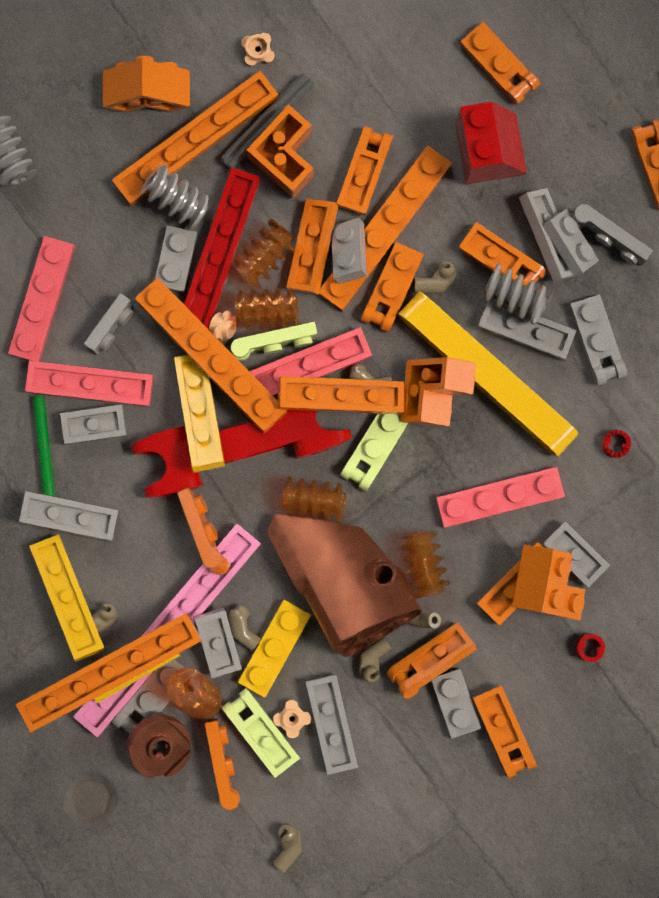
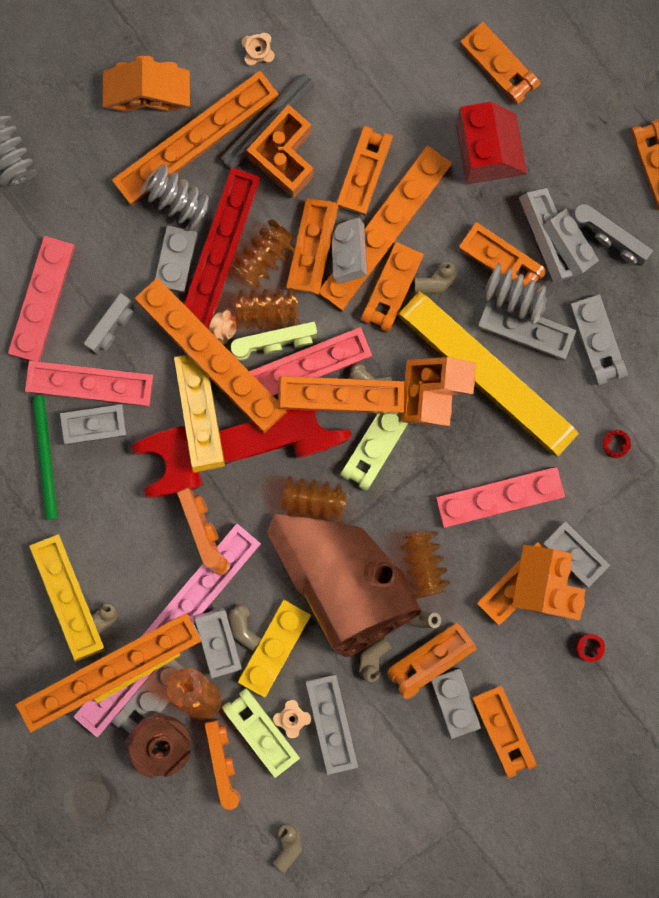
light grey plate [18,491,118,542] -> none

